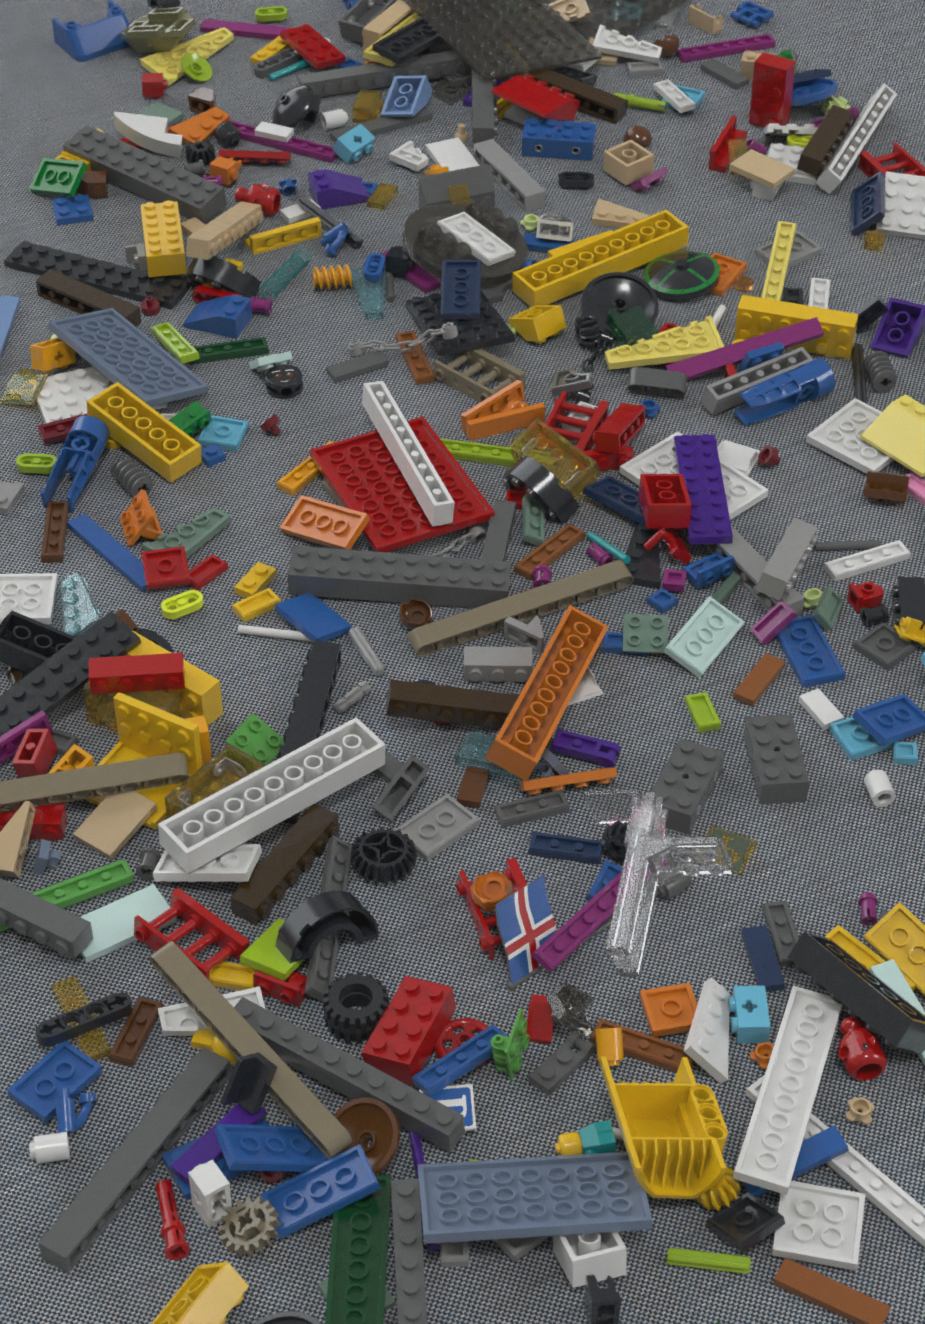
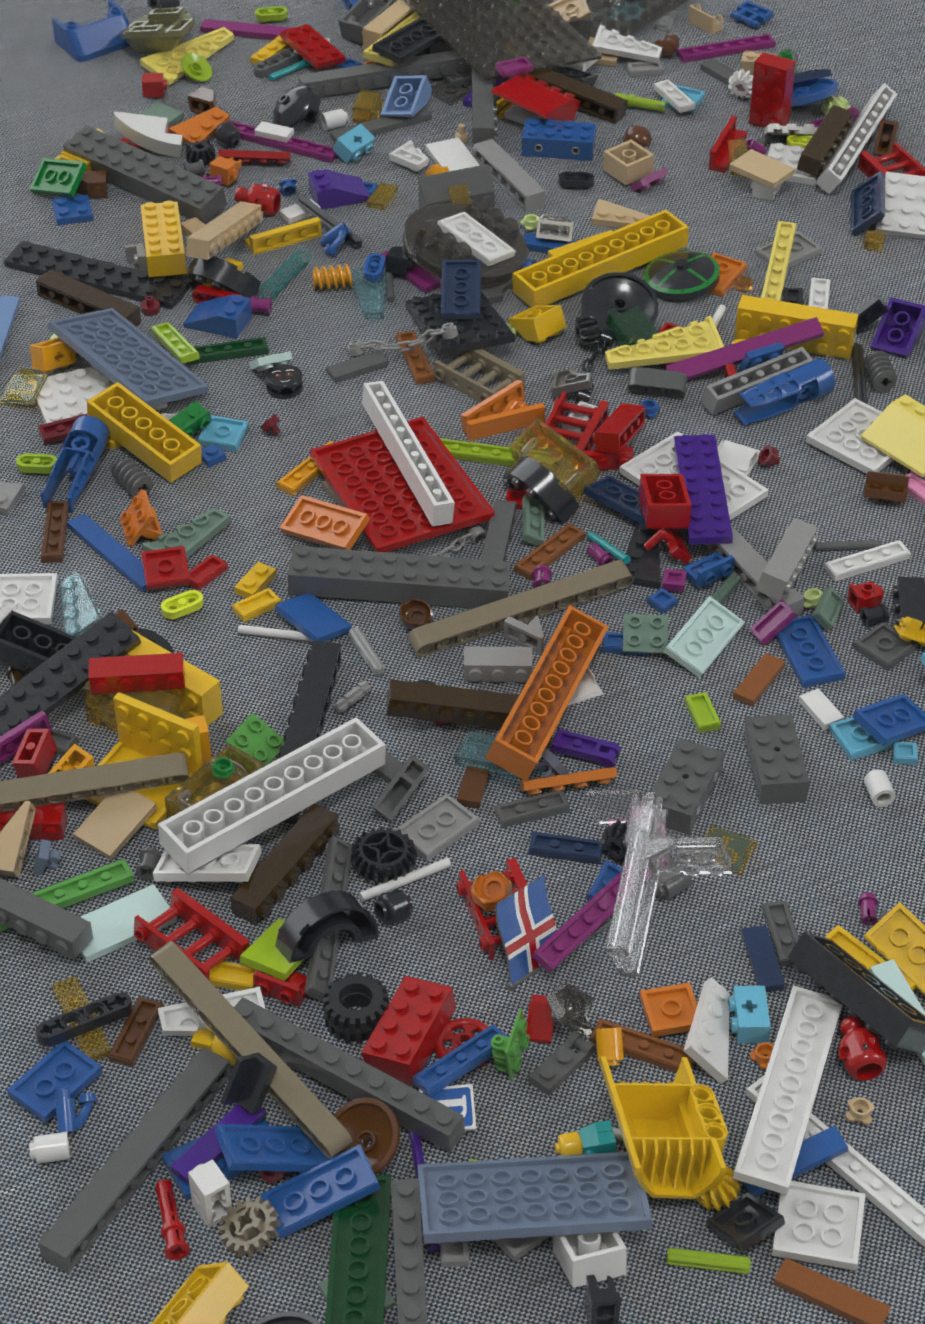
none -> green plate [211,757,235,779]
none -> white bar [359,858,451,902]
none -> black head [374,889,413,925]
none -> magenta tile [495,56,534,78]
none -> white gear [728,69,753,100]
none -> reddish brown slope [873,119,900,156]

